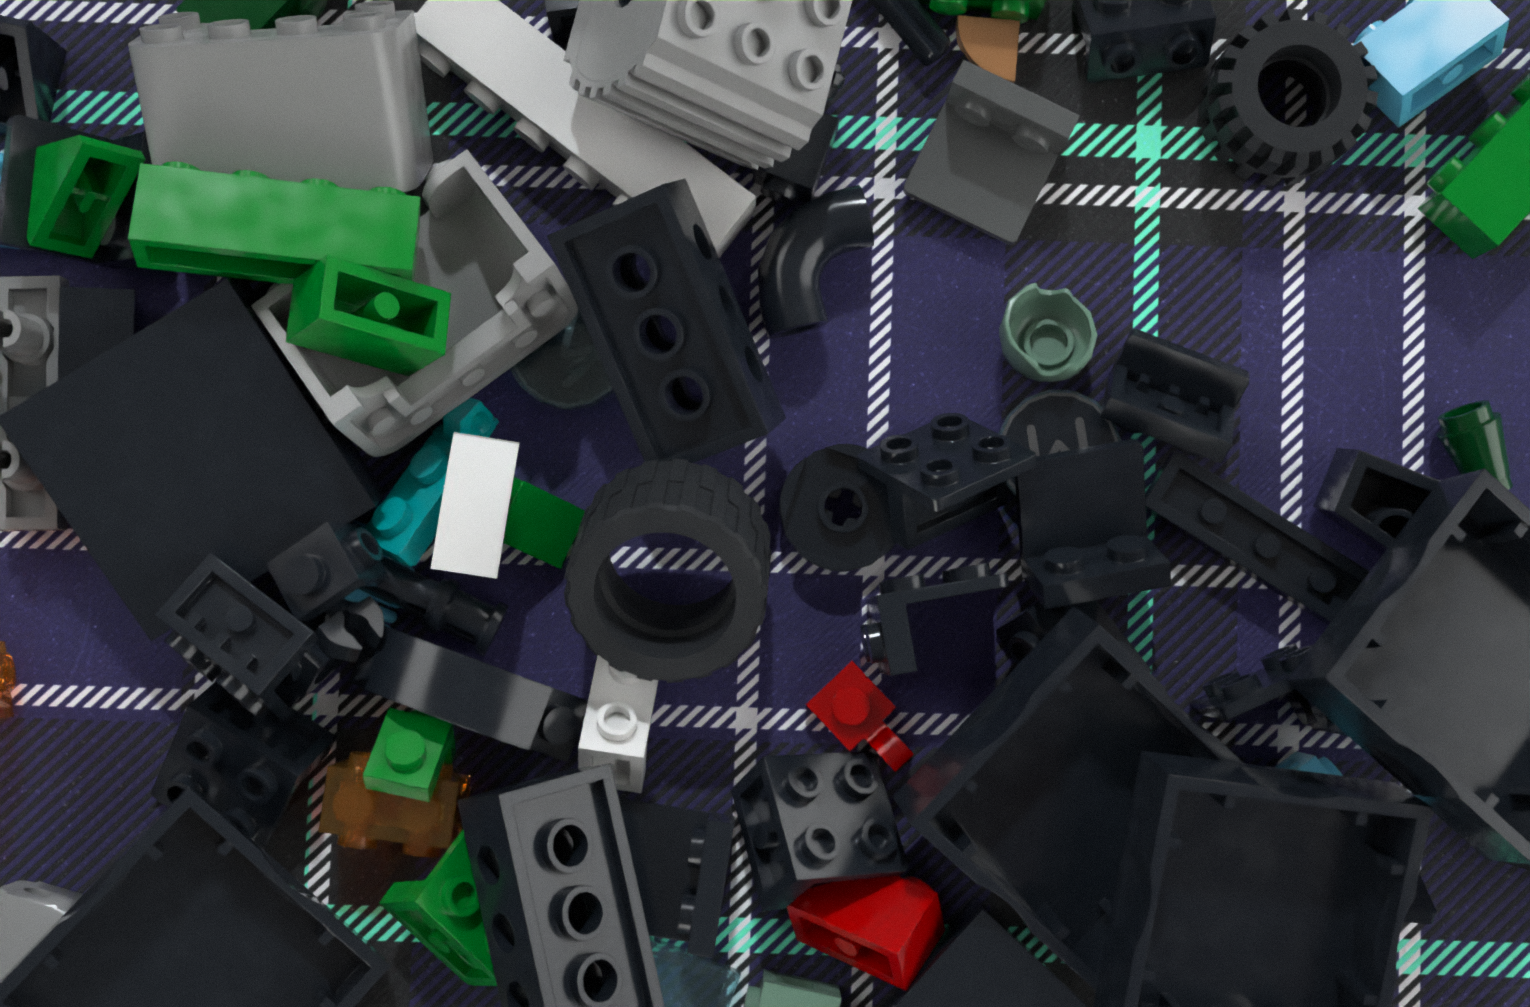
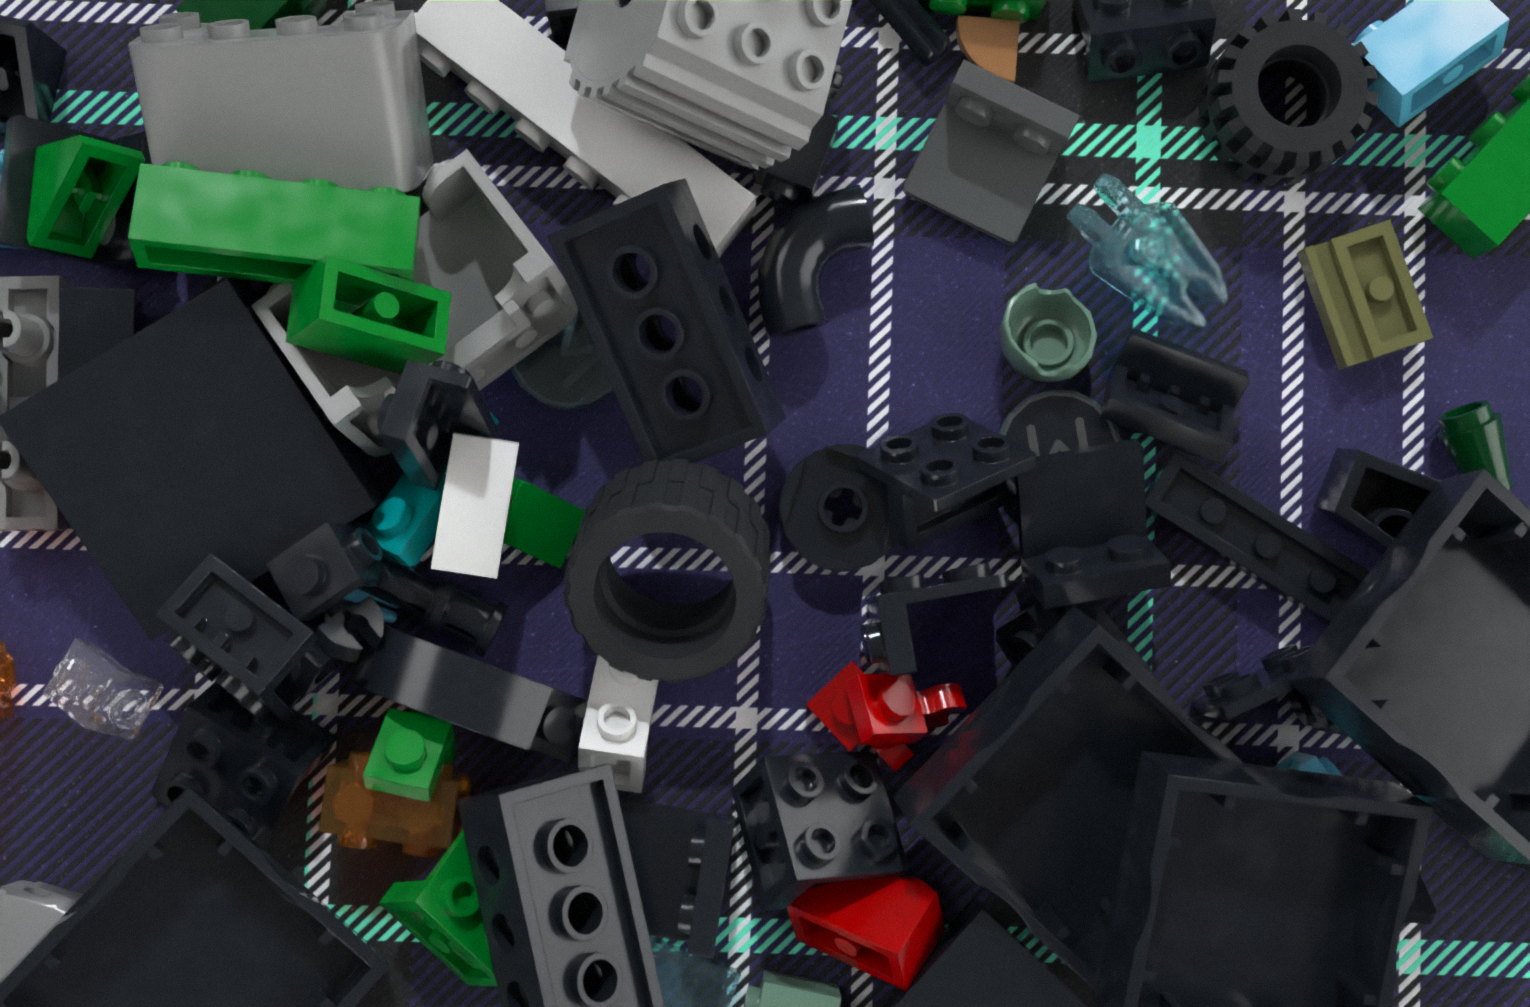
none -> clear bracket [43,638,163,740]
none -> black bracket [378,360,498,491]
none -> red plate [845,674,967,745]
none -> clear light blue hinge [1067,173,1228,328]
none -> olive plate [1297,220,1433,370]

